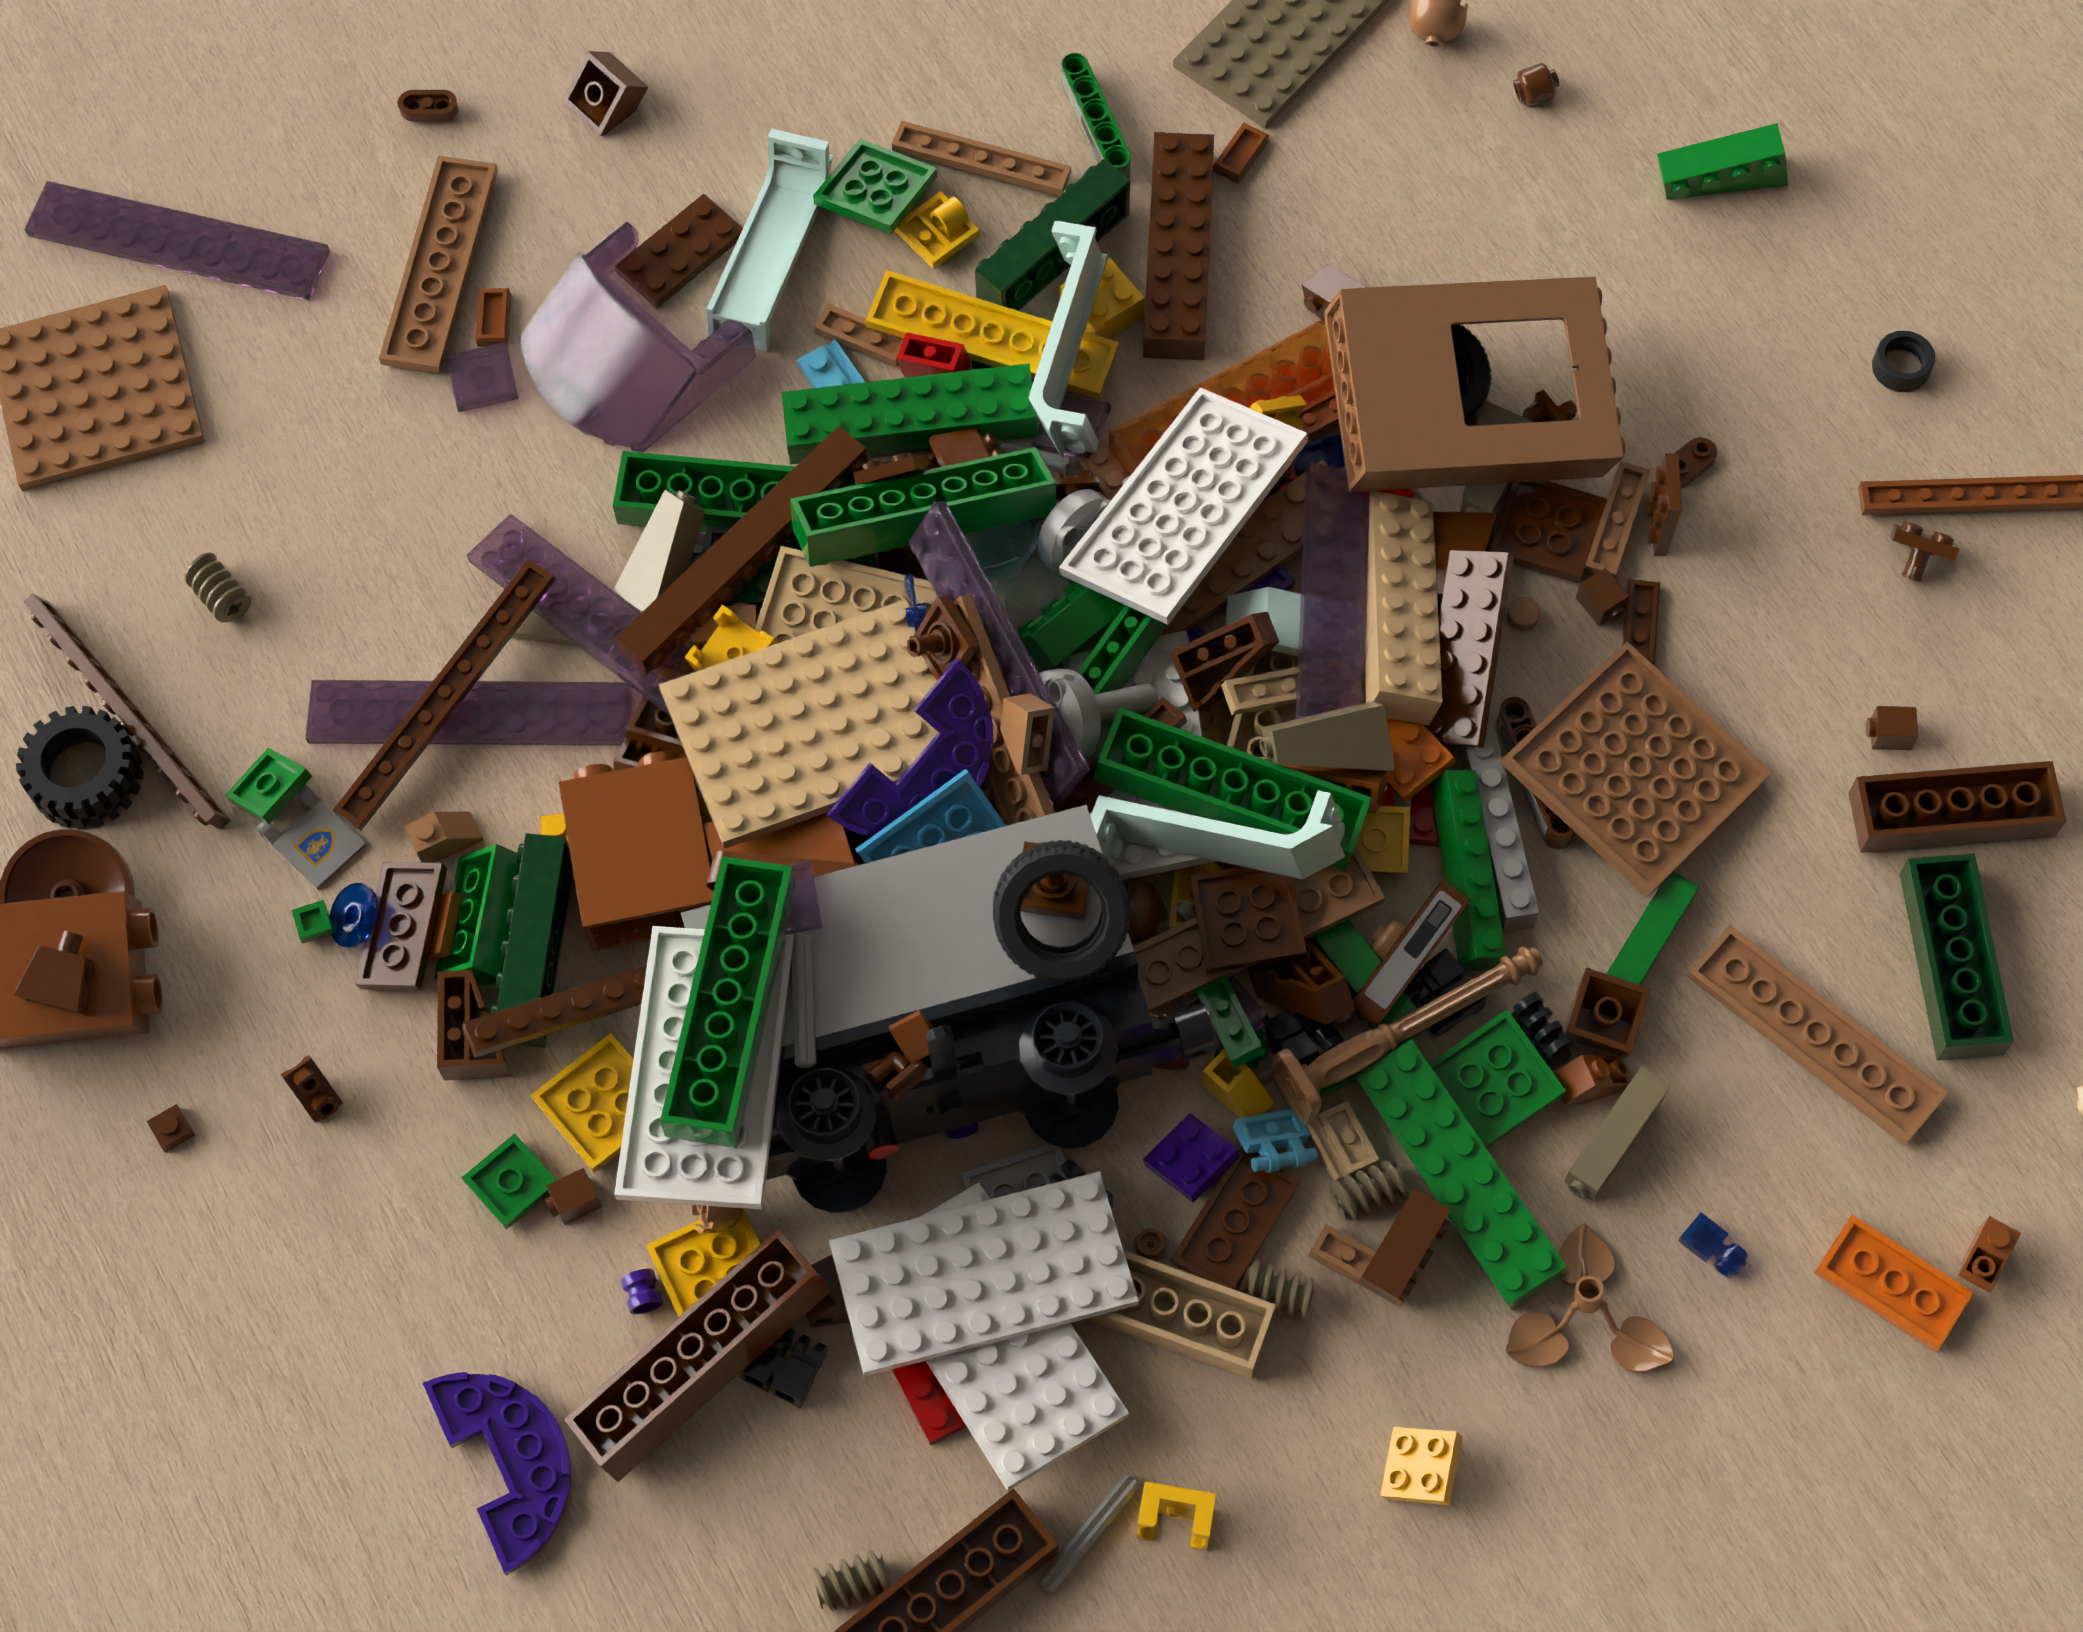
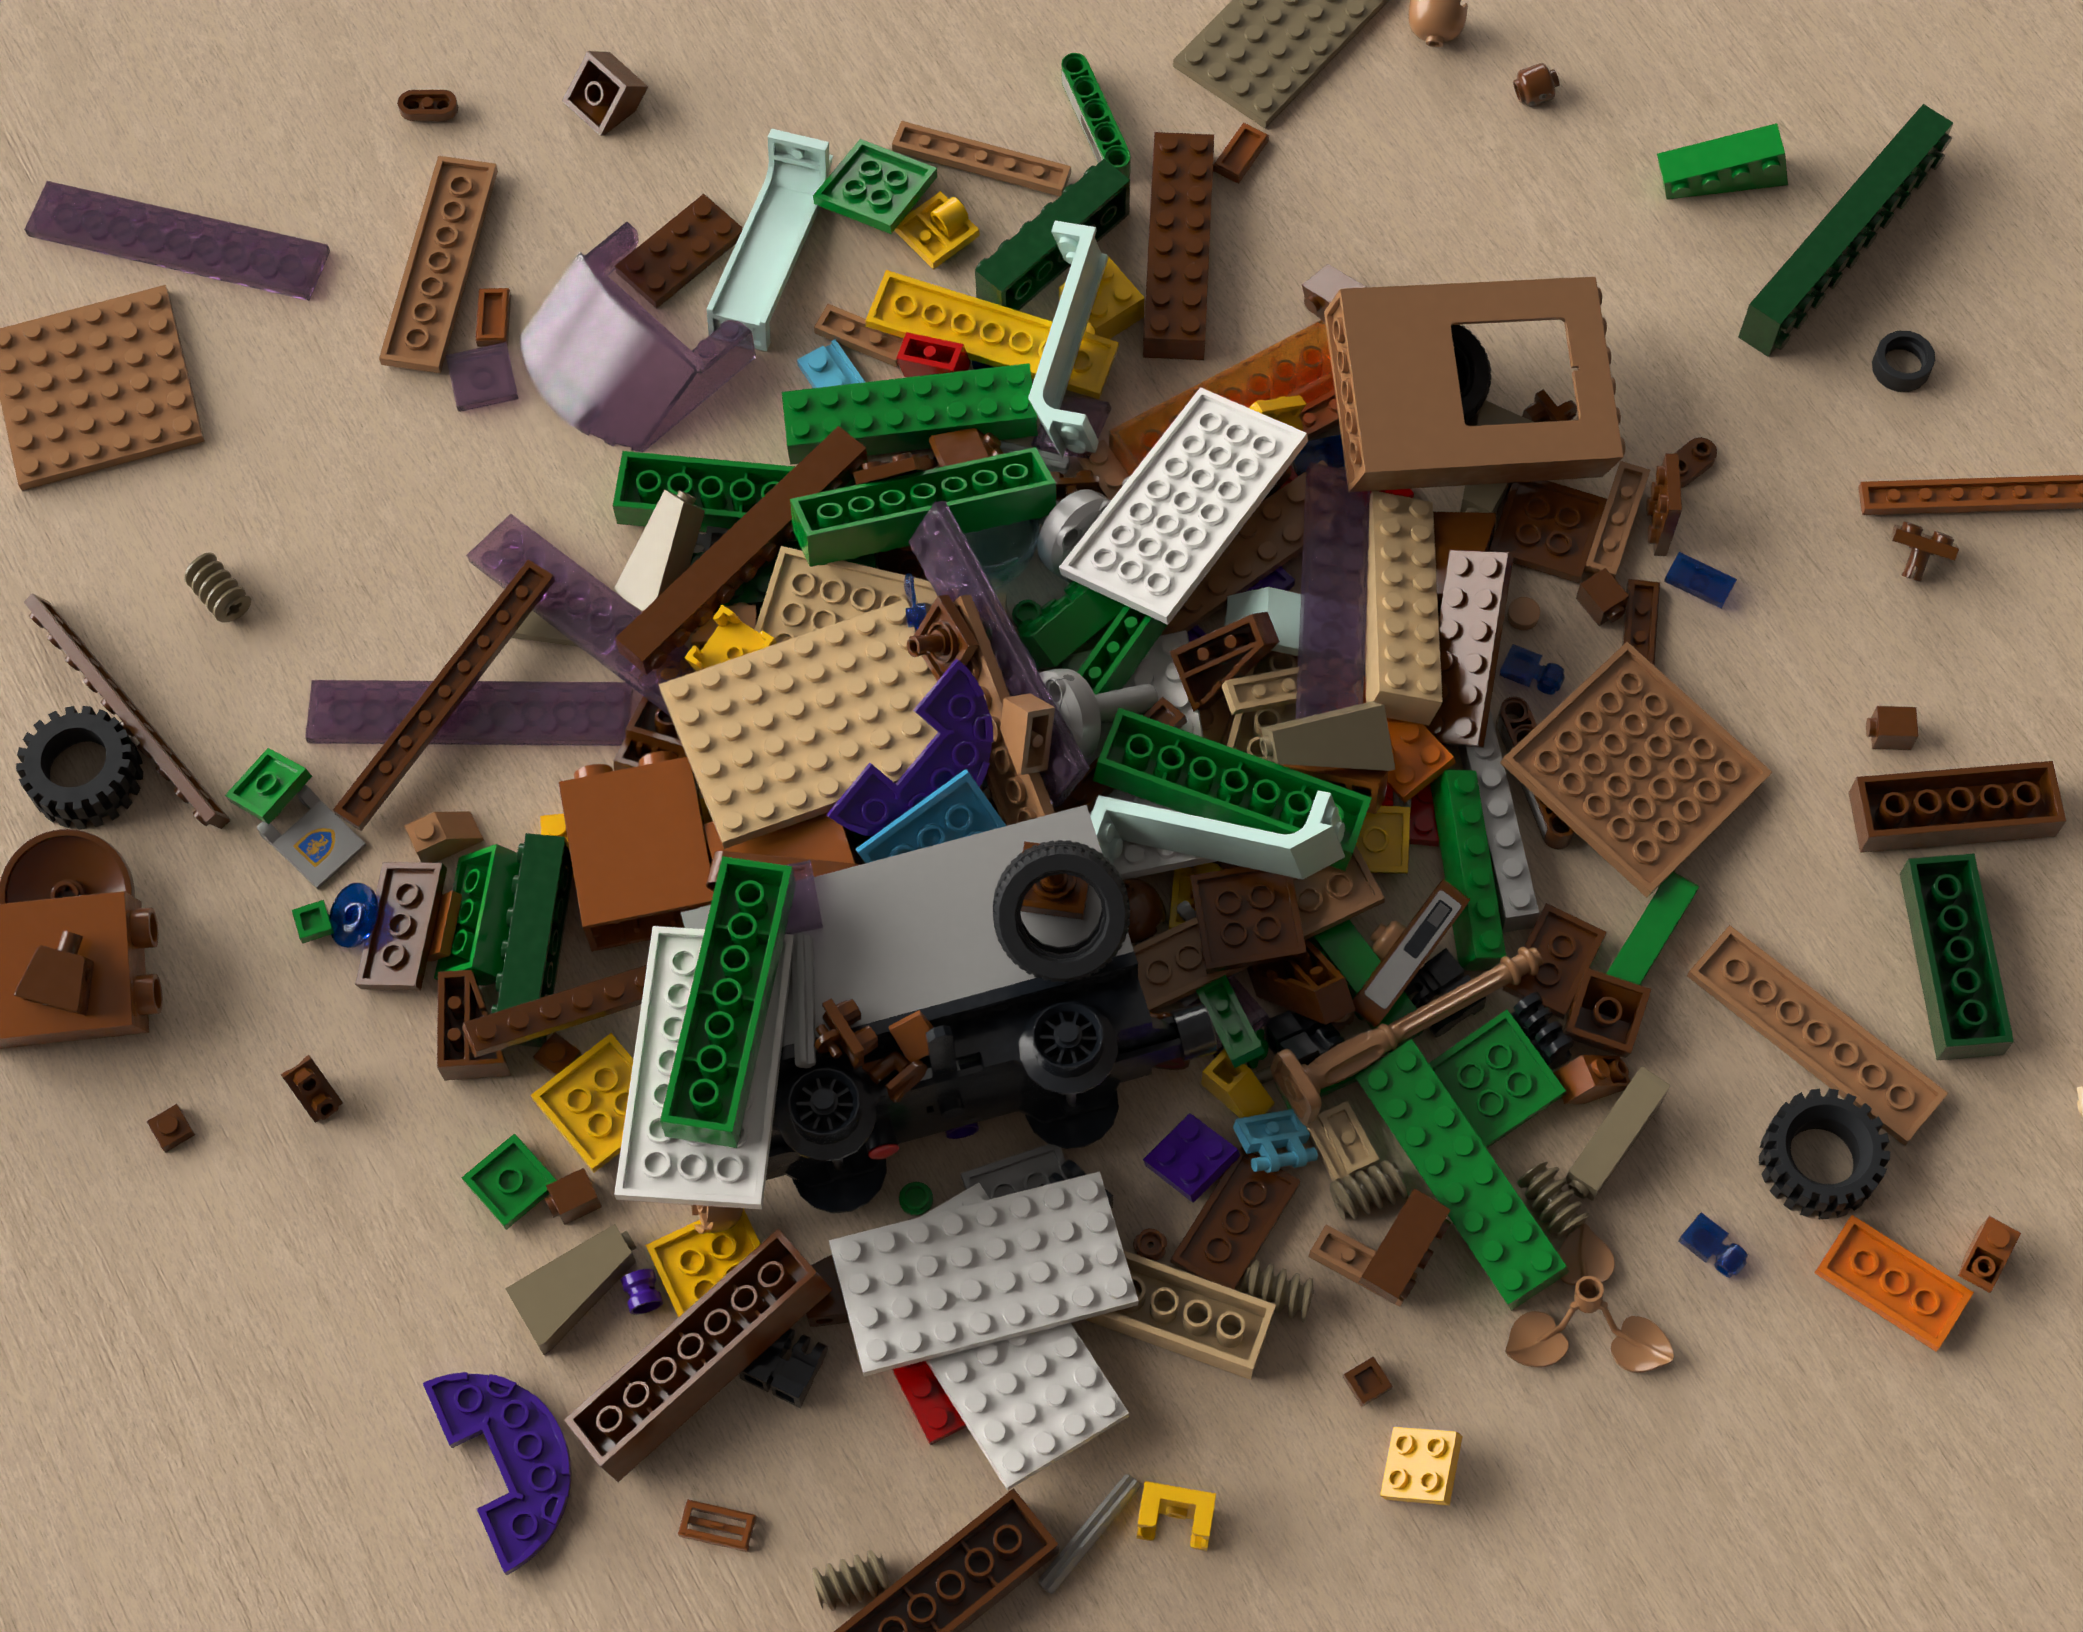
none -> dark tan slope [505,1224,637,1355]
none -> reddish brown plate [533,1032,582,1076]
none -> dark orange tile [678,1499,757,1552]
none -> reddish brown hips [813,998,878,1069]
none -> green plate [899,1182,933,1216]
none -> green plate [1012,599,1042,627]
none -> reddish brown plate [1343,1356,1393,1407]
none -> clear blue plate [1499,644,1565,695]
none -> reddish brown plate [1502,903,1607,1019]
none -> dark tan piece [1517,1162,1590,1240]
none -> clear blue plate [1664,552,1737,609]
none -> dark green brick [1738,104,1953,357]
none -> black tyre [1759,1088,1890,1219]

